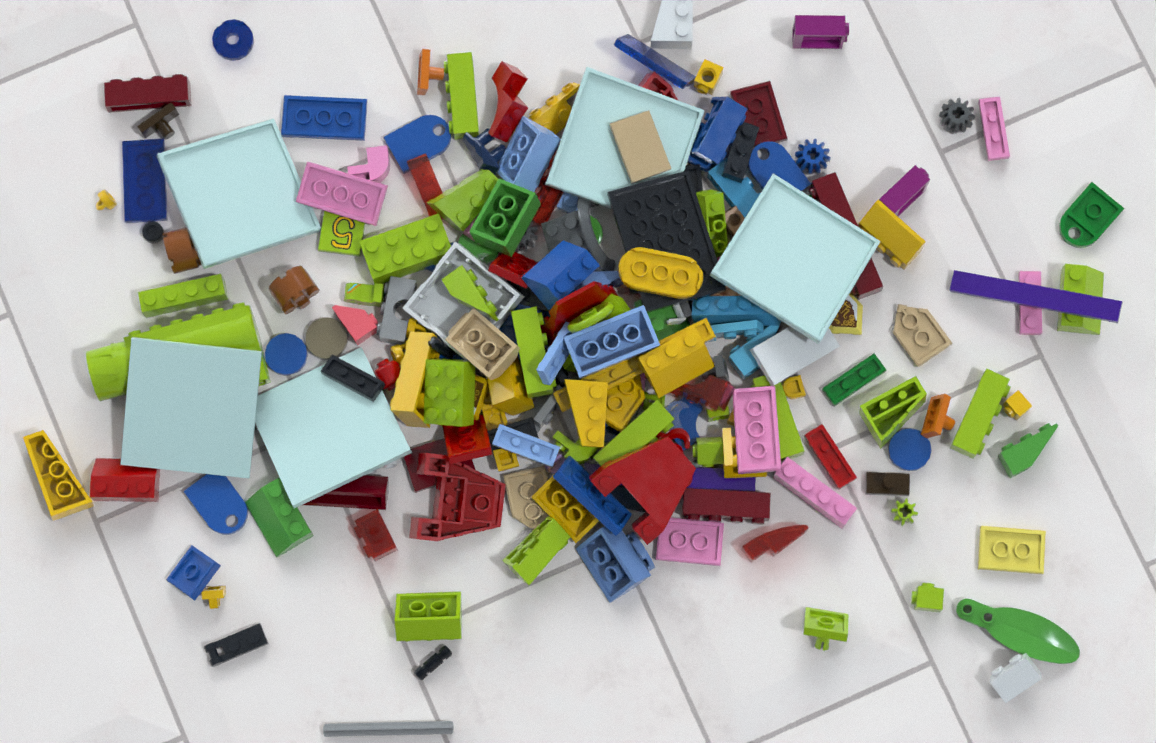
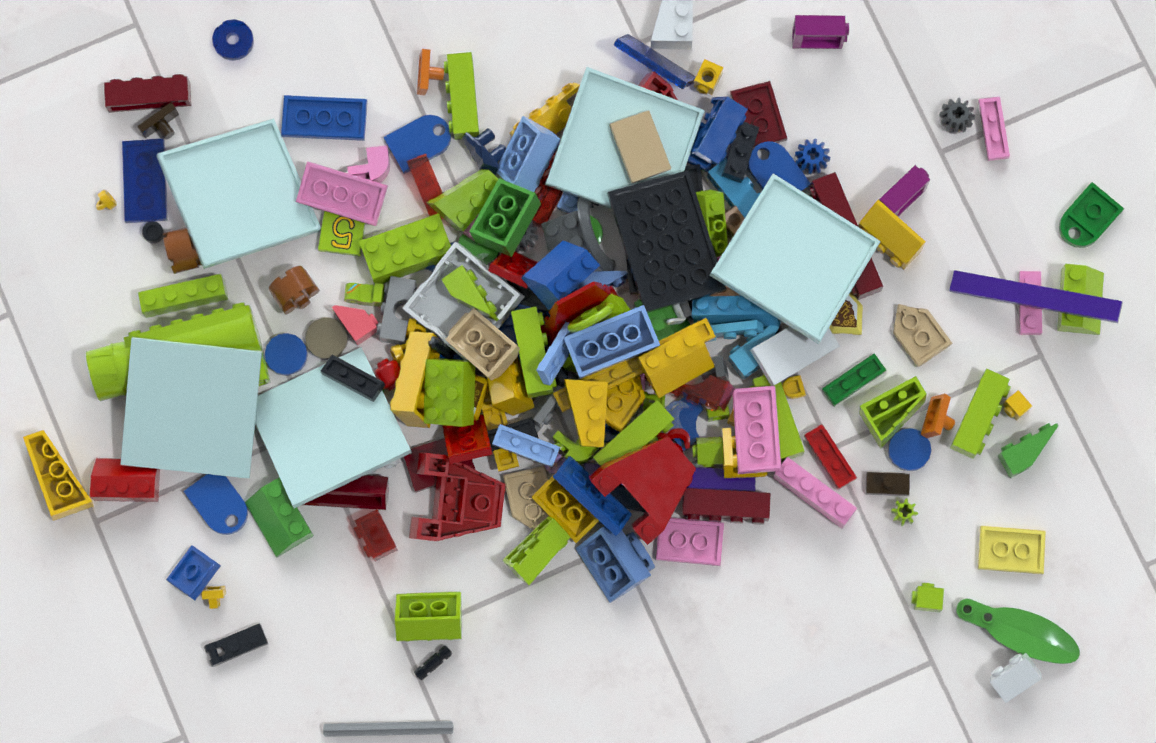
red arch [488,61,529,142] -> none
yellow tile [618,247,703,299] -> none
clear red slope [741,525,809,563] -> none
lime tile [803,607,849,651] -> none

